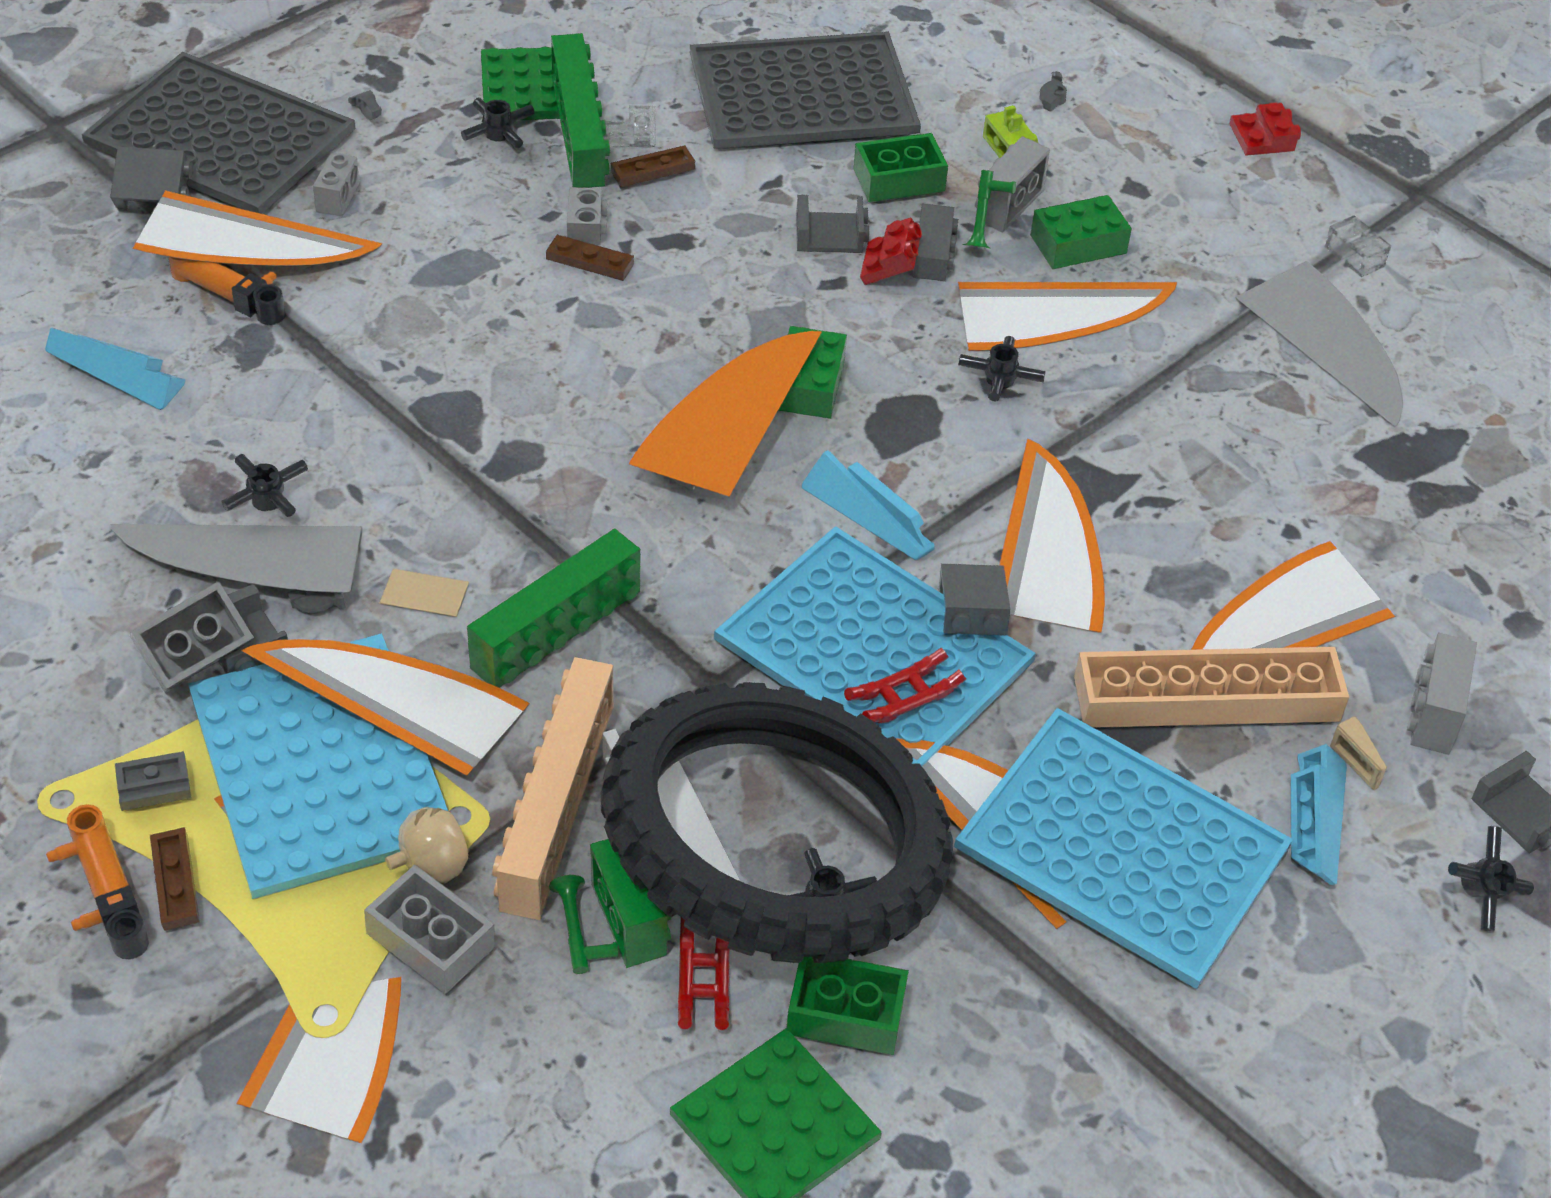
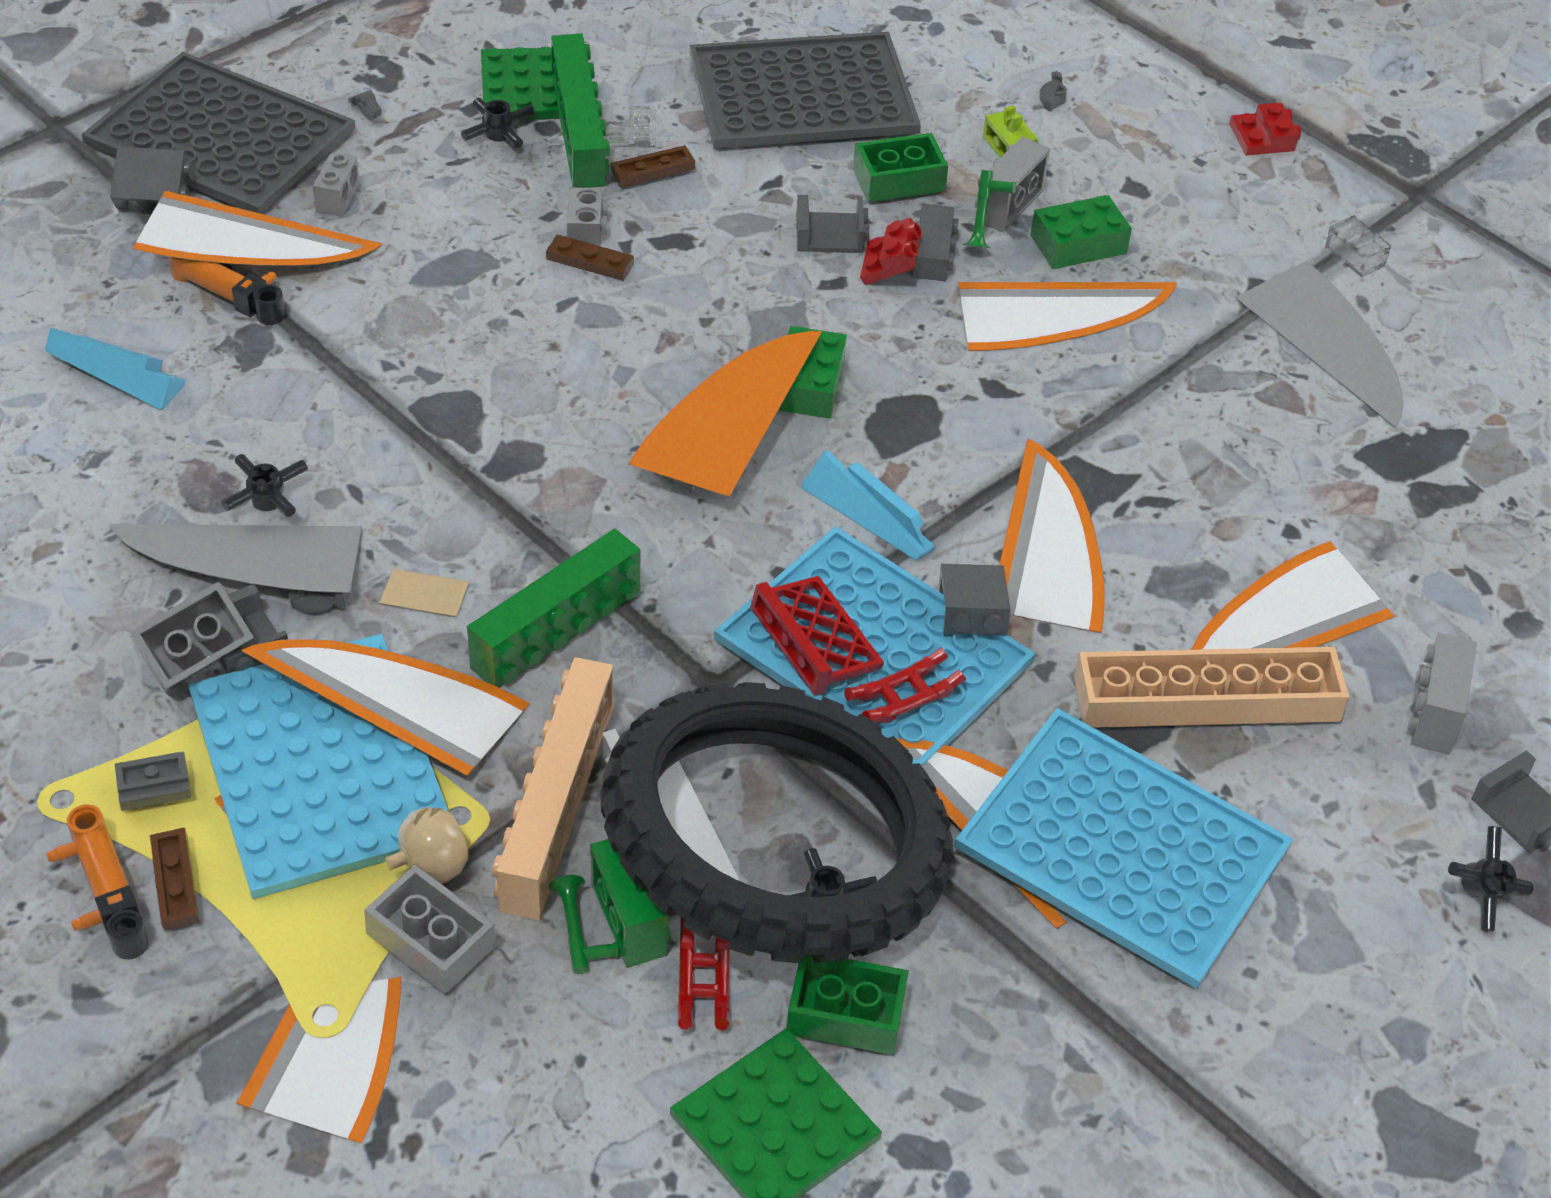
black bar [958,336,1046,402] -> none
medium azure wedge [1291,744,1347,885] -> none
tan slope [1330,716,1387,790] -> none
none -> red fence [750,576,884,696]

